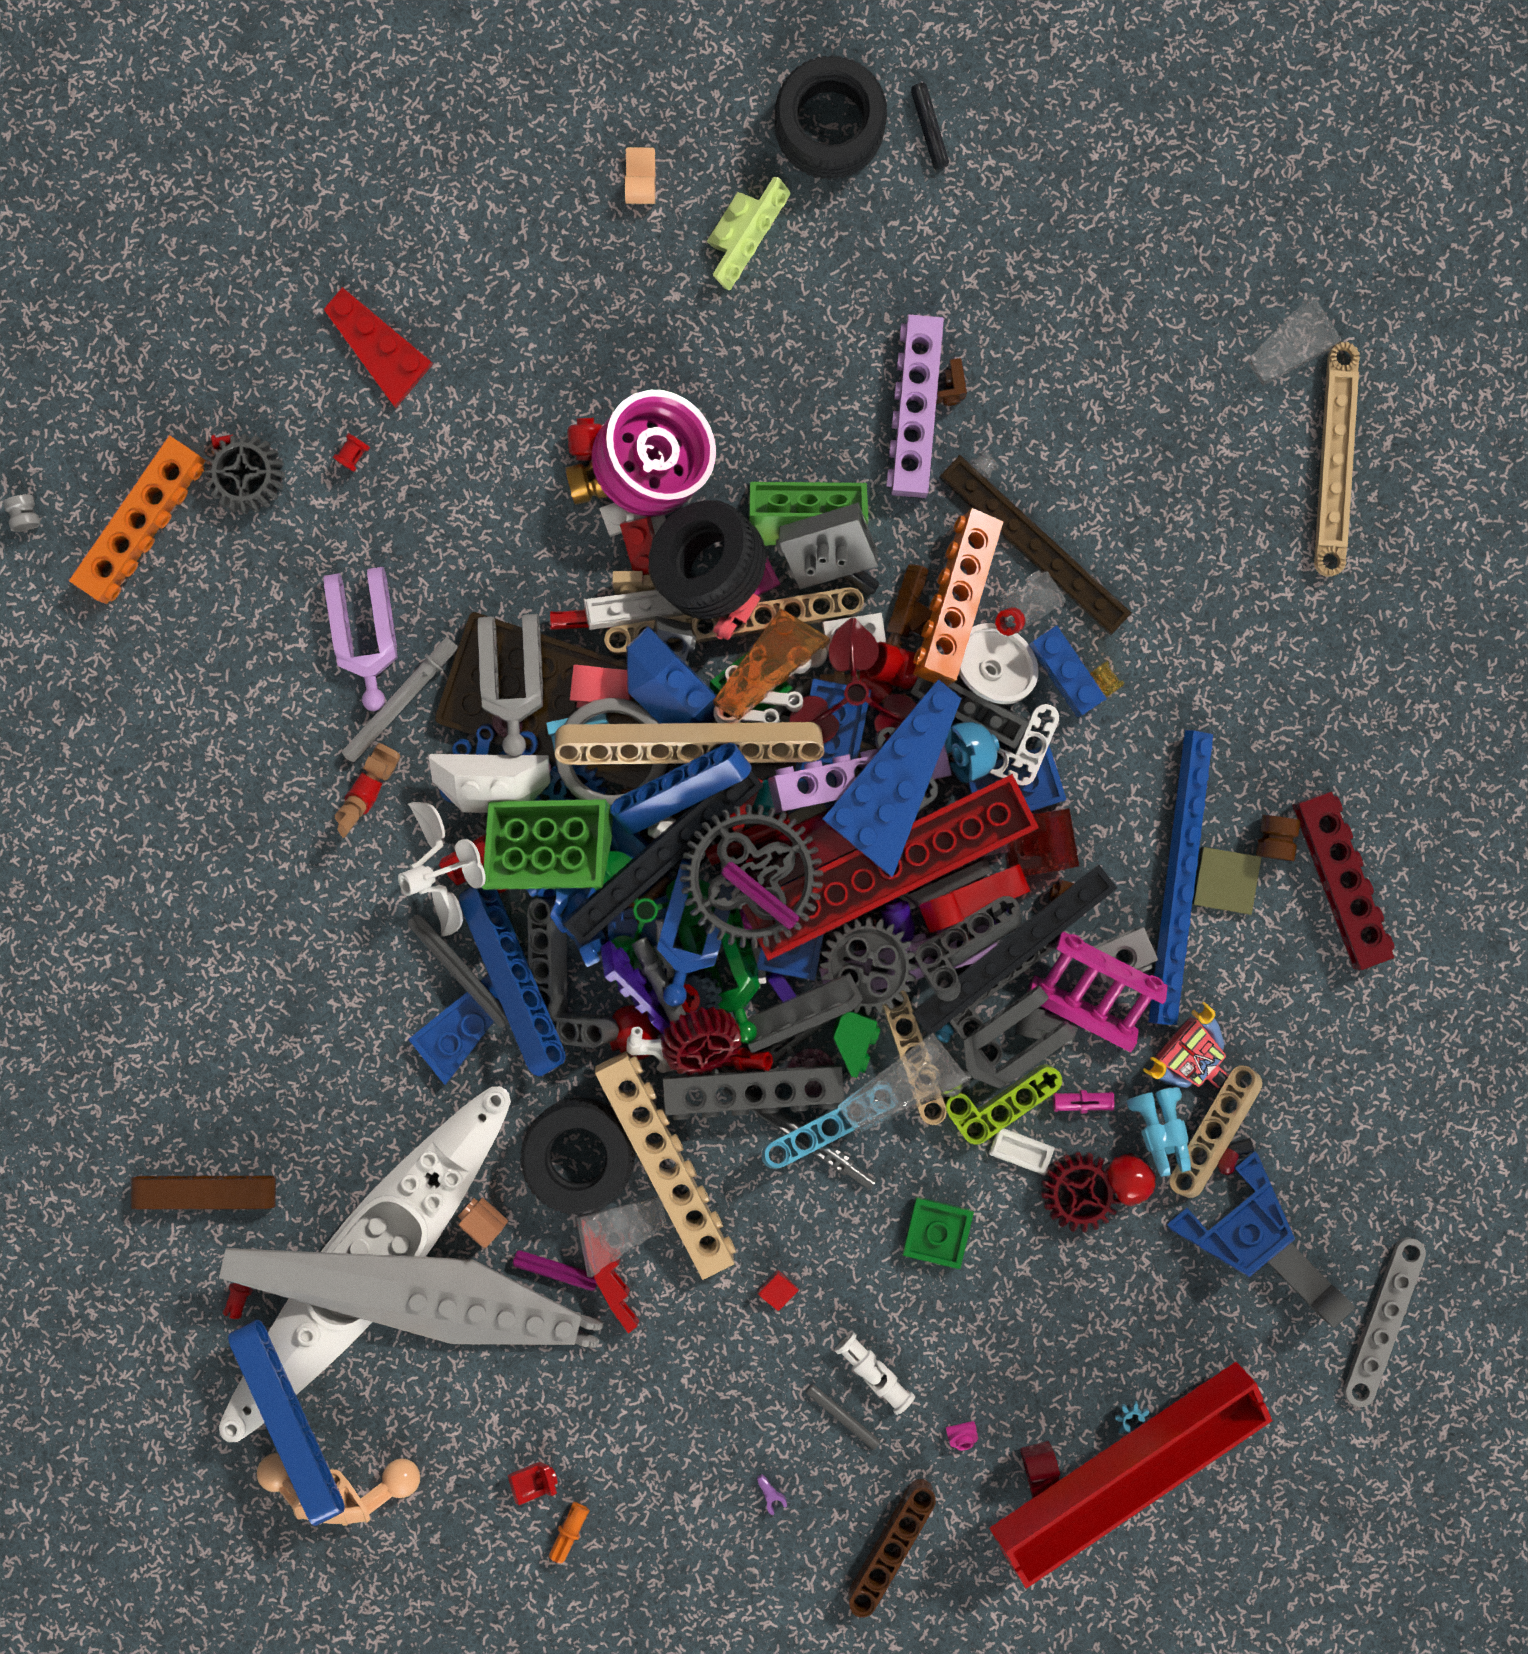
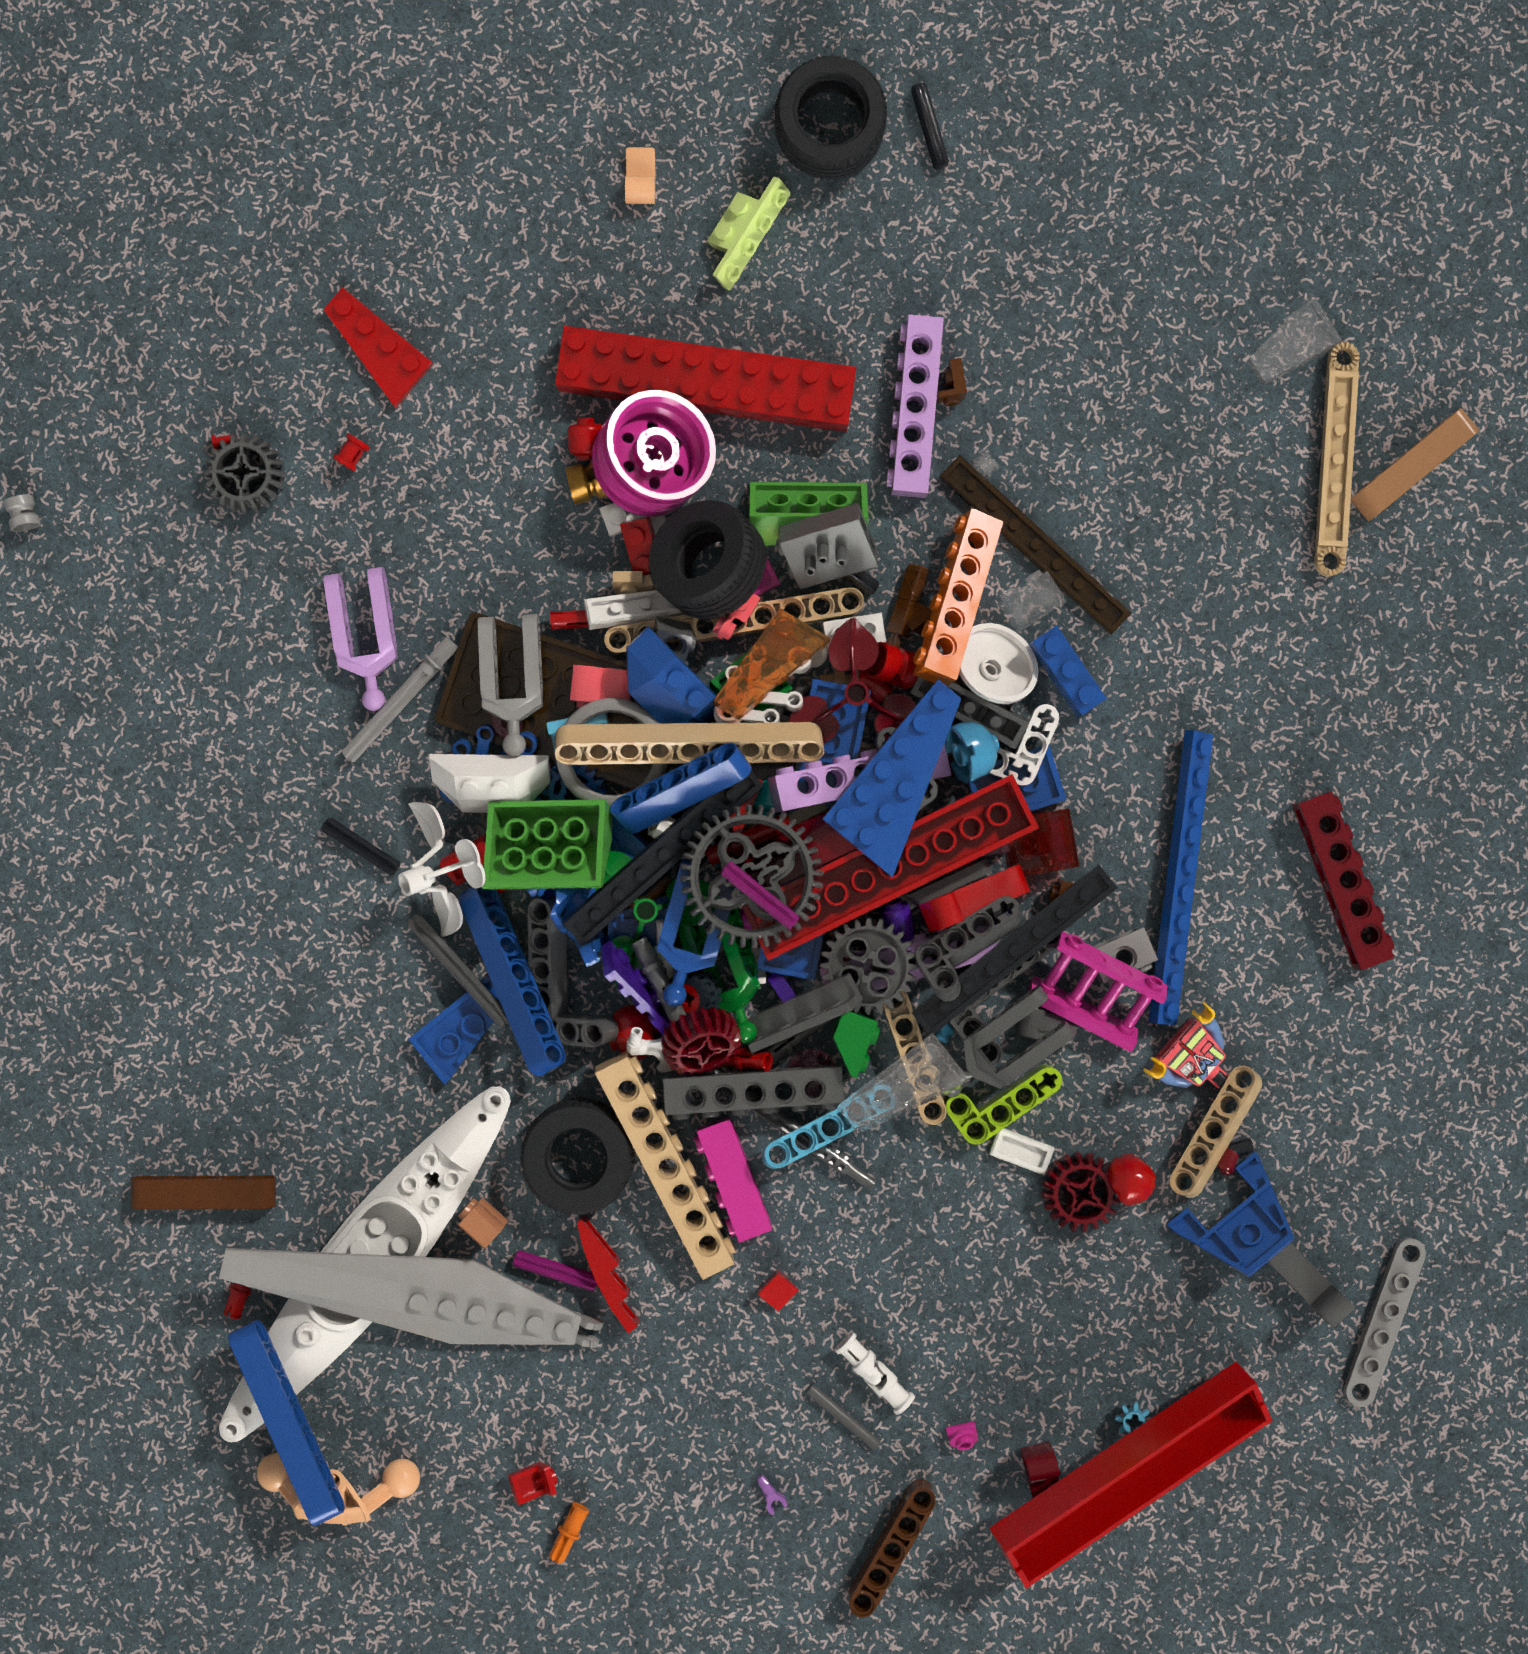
orange brick [69,435,206,604] -> none
medium nougat piece [335,743,400,838] -> none
clear wing [576,1196,667,1277] -> none
green plate [902,1196,974,1269] -> none
red bush [995,607,1025,636] -> none
dark pink pin [1053,1090,1115,1114] -> none
clear yellow bush [1090,660,1125,698] -> none
medium azure piece [1126,1087,1191,1177] -> none
olive tile [1192,847,1262,915] -> none
reddish brown wheel [1256,815,1301,861] -> none
none -> black axle [321,818,401,875]
none -> red brick [555,326,856,432]
none -> dark pink brick [694,1116,772,1243]
none -> medium nougat beam [1351,408,1480,522]

